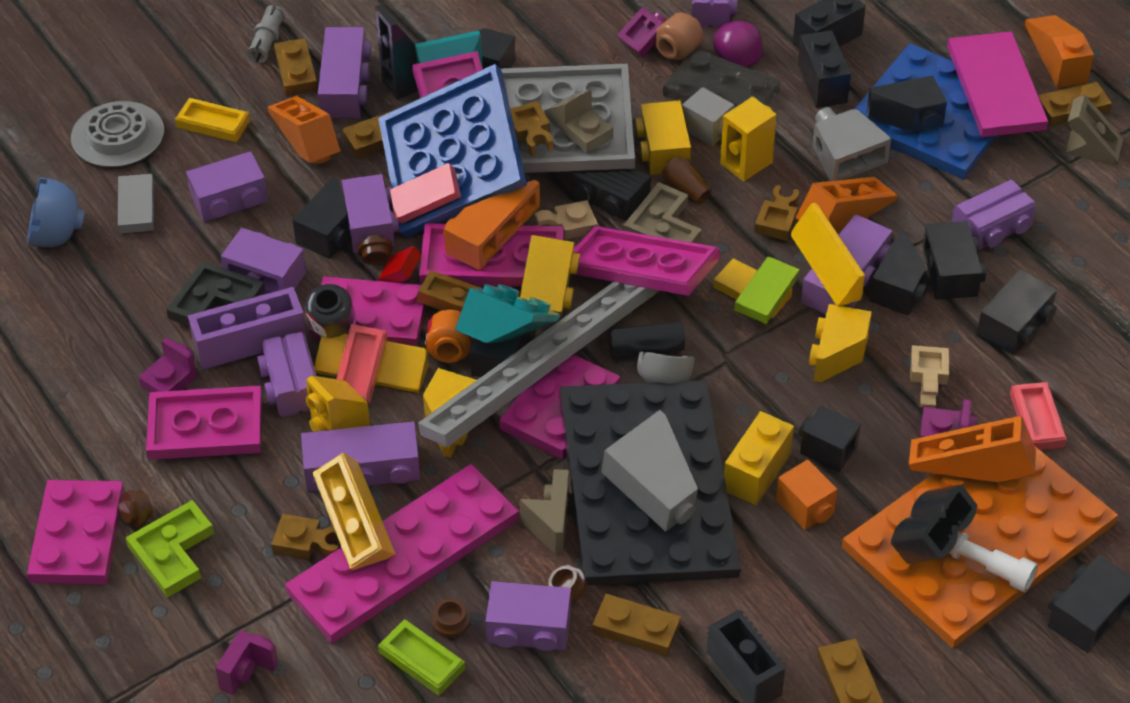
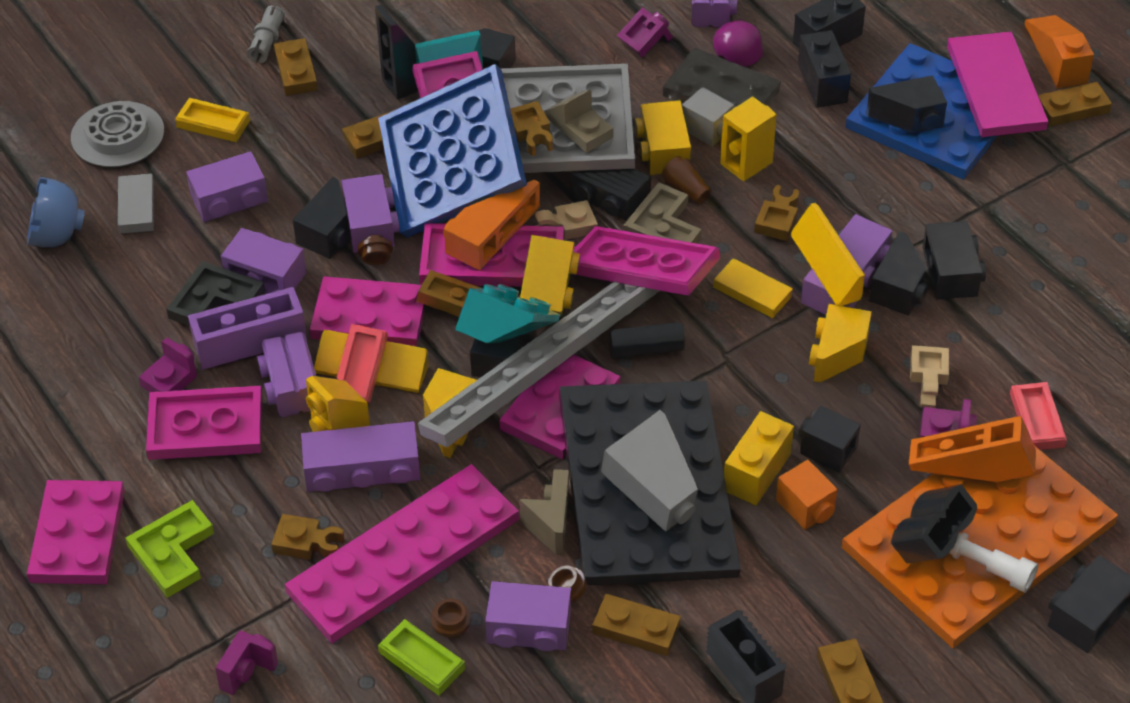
reddish brown plate [118,490,153,528] -> none
orange slope [267,96,341,164] -> none
black head [305,284,355,338] -> none
yellow slope [312,453,395,570] -> none
medium lavender brick [318,27,372,118] -> none
red tile [378,246,421,283] -> none
coral tile [390,163,461,224] -> none
orange head [425,309,473,363] -> none
light grey hair [637,352,695,384] -> none
nougat head [656,12,704,61] -> none
lime tile [734,256,800,324] -> none
orange slope [795,177,899,235] -> none
light grey torso [813,107,891,181] -> none
medium lavender brick [952,179,1036,250] -> none
black brick [976,270,1057,355] -> none
dark tan slope [1066,94,1123,164] -> none

